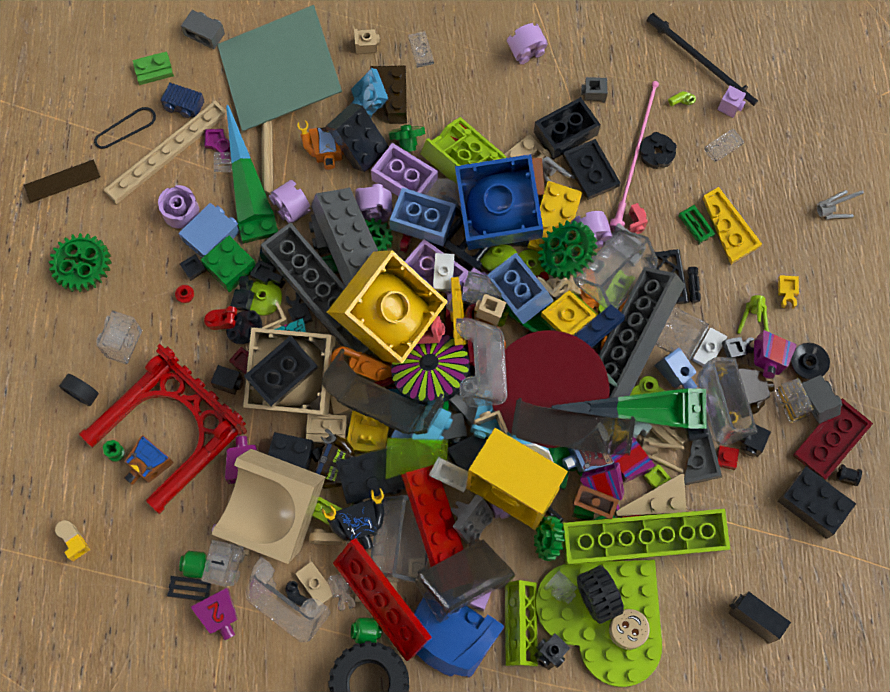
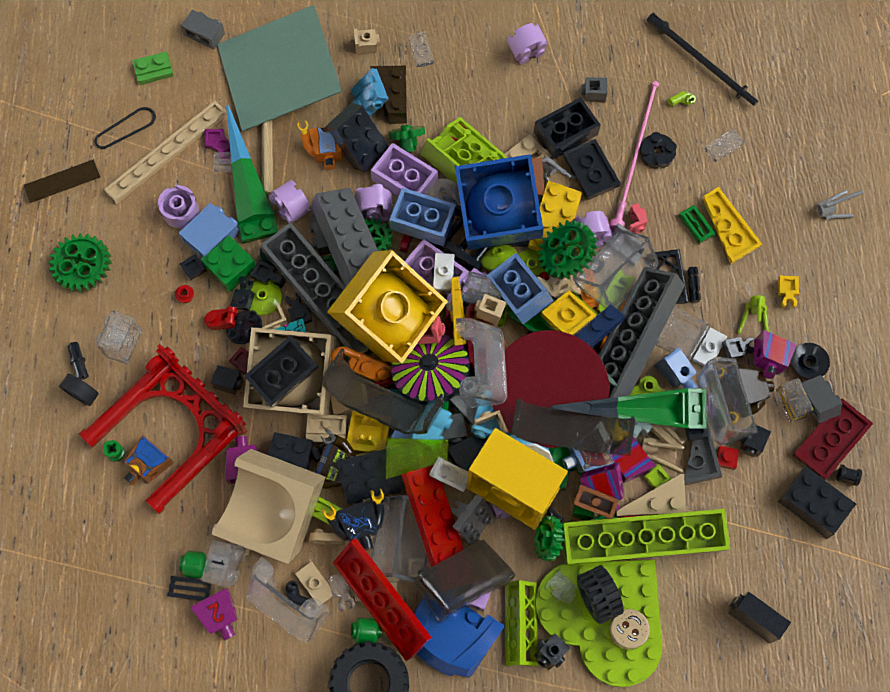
leg [55,520,90,561] -> none
dark blue brick [160,82,204,118] -> none
lavender brick [717,86,746,118] -> none
none -> black axle [68,342,89,380]

